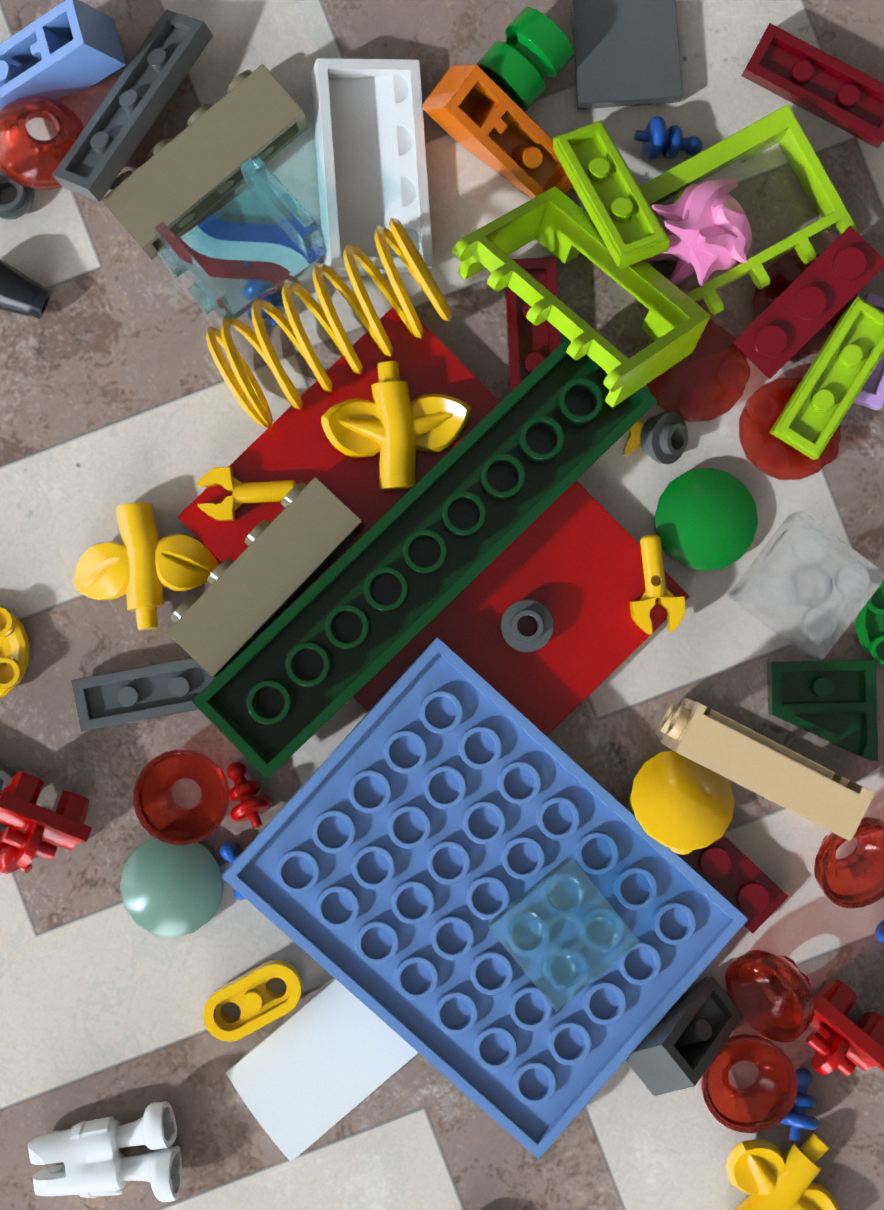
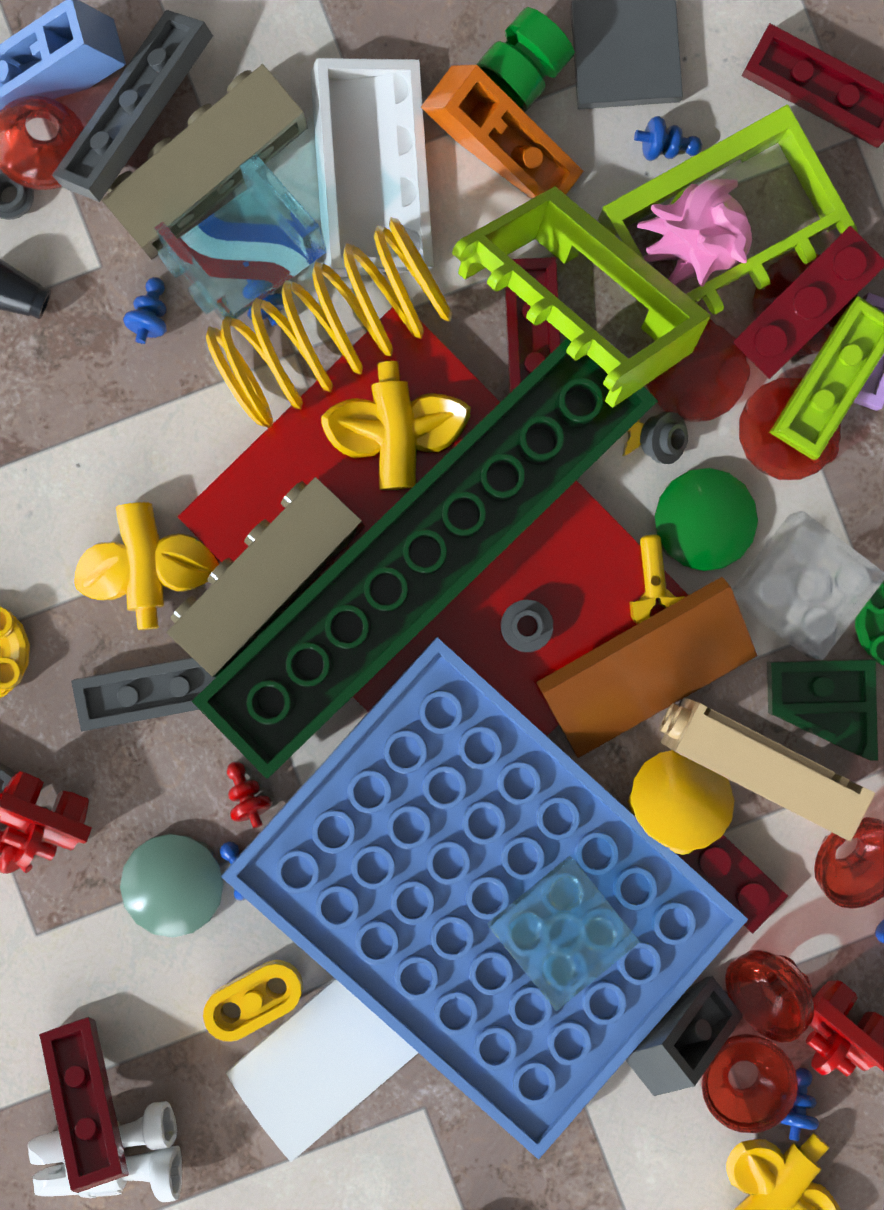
clear red piece [133,749,230,845] -> none
yellow bar [196,467,297,521] -> none
lime tile [553,120,670,269] -> none
none -> dark red plate [39,1017,129,1193]
none -> blue hair [123,277,167,344]
none -> dark orange tile [536,577,758,758]

